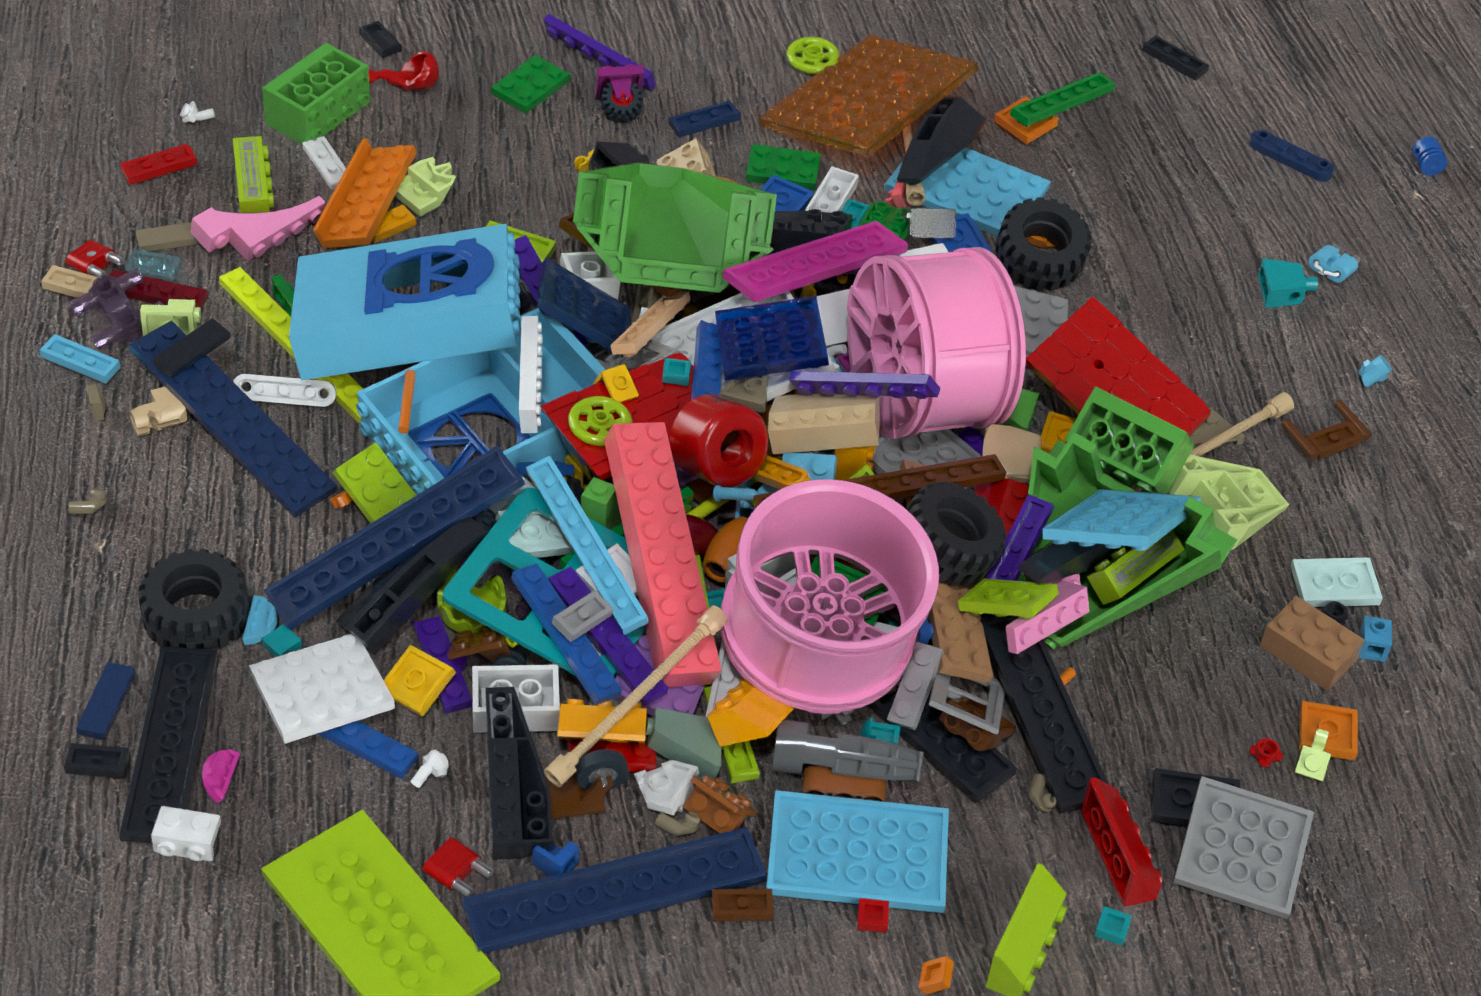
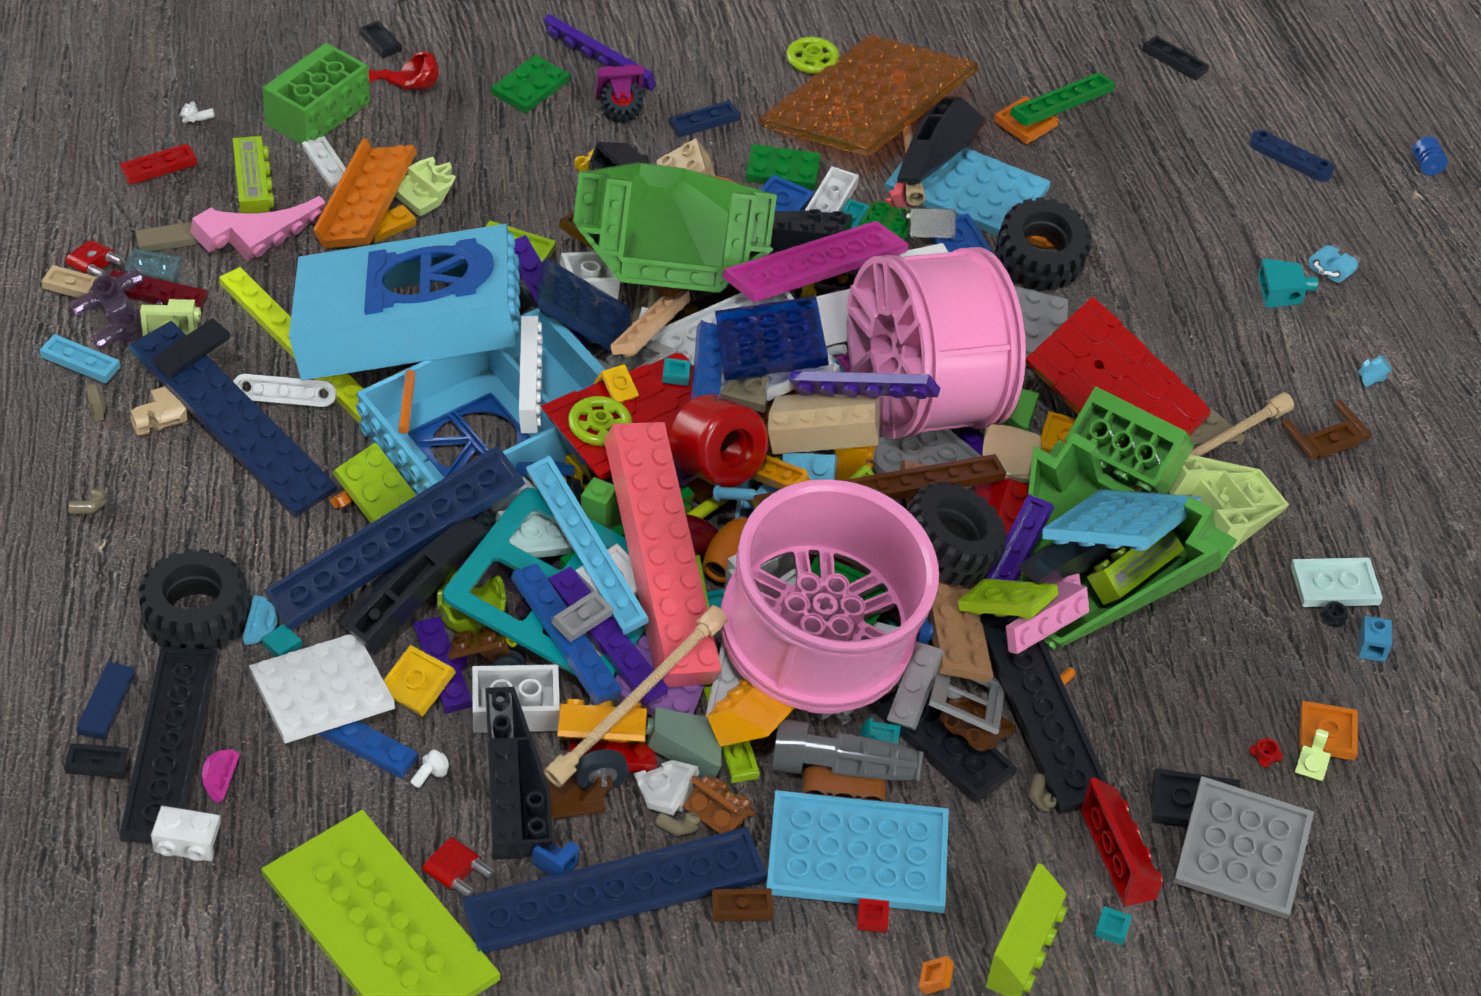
green plate [271,274,294,317] -> none
medium nougat brick [1260,596,1365,691] -> none

